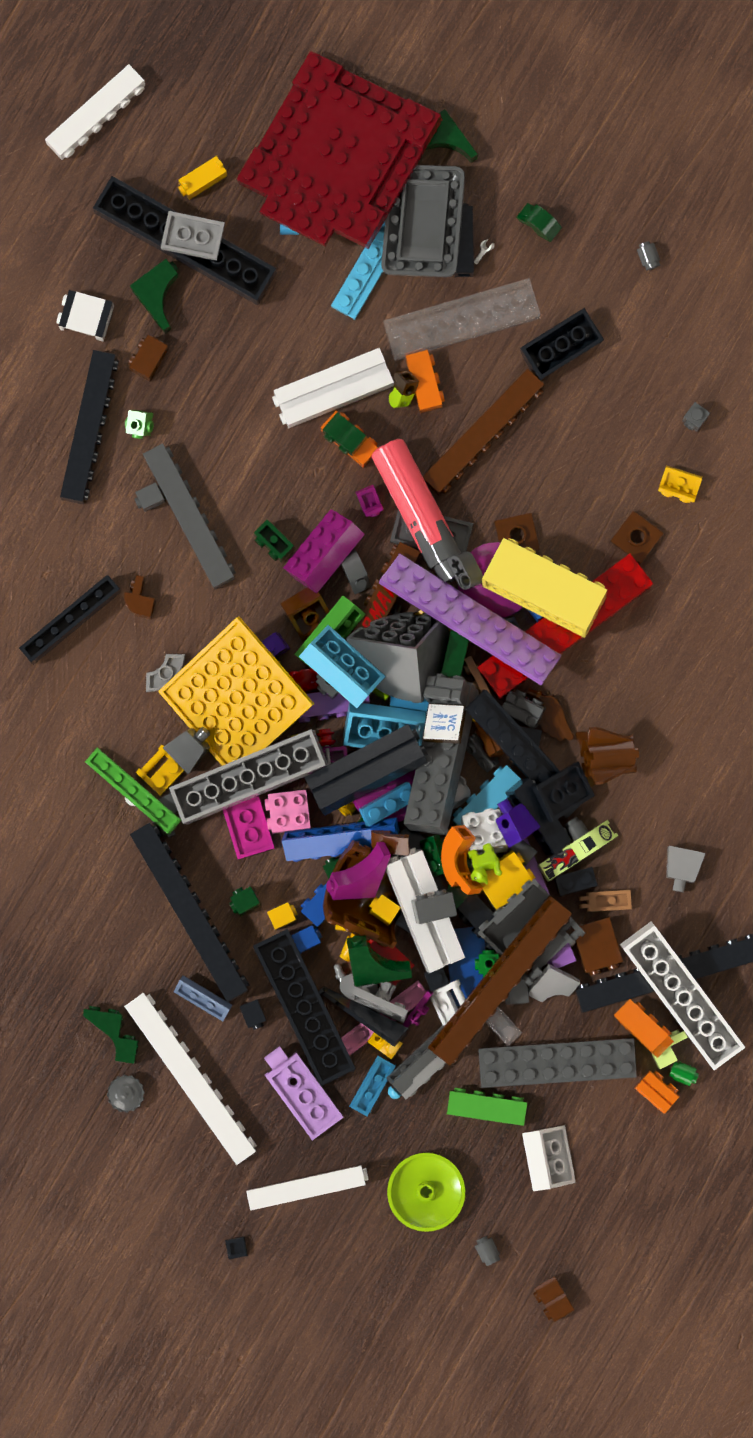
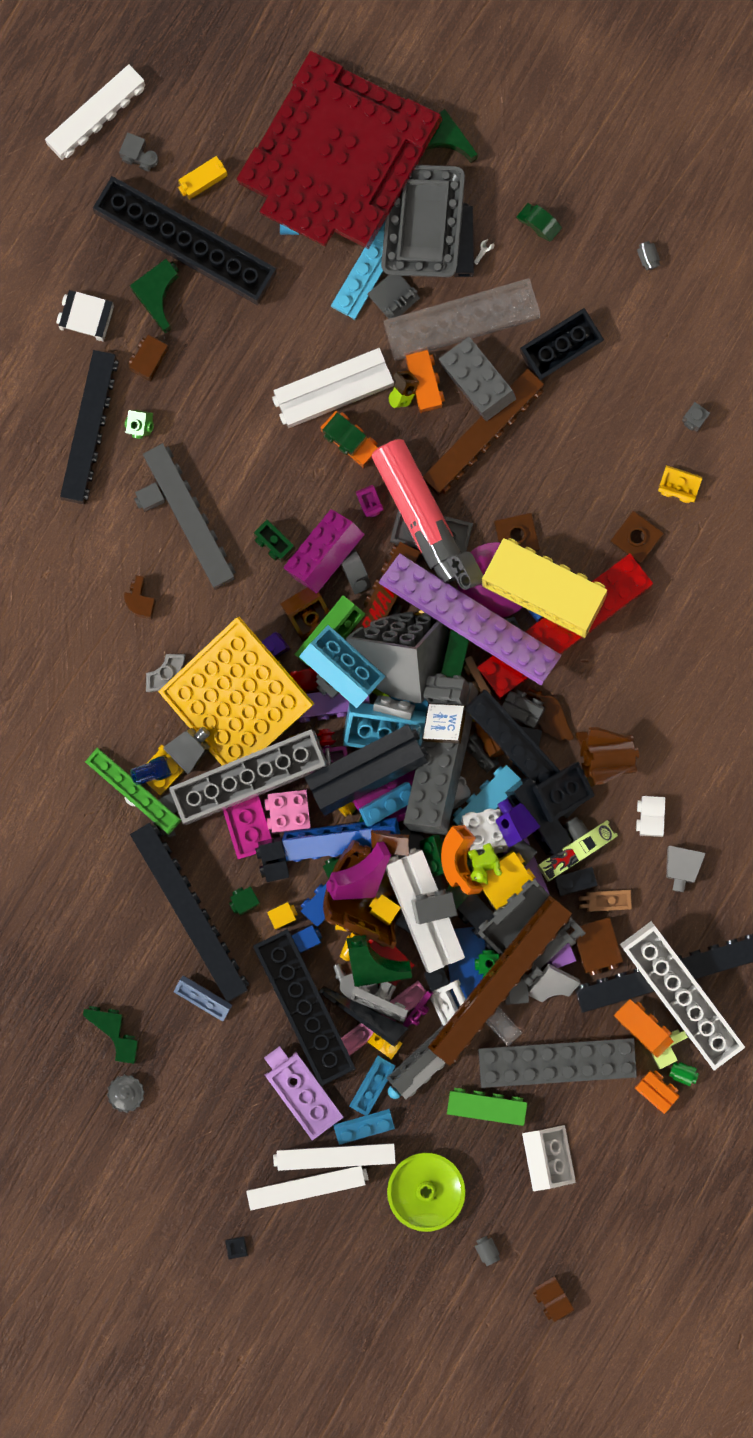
black brick [19,574,121,665] -> none
white brick [124,993,257,1165] -> none
light grey plate [161,211,225,261] -> none
black brick [239,999,267,1030] -> none
none -> dark grey brick [119,132,158,172]
none -> clear blue piece [130,756,172,786]
none -> black piece [255,837,289,882]
none -> white brick [273,1143,395,1171]
none -> dark azure plate [333,1109,395,1145]
none -> dark grey hinge [367,275,420,322]
none -> light grey plate [373,696,415,720]
none -> dark grey brick [439,336,516,421]
none -> white brick [636,796,665,837]

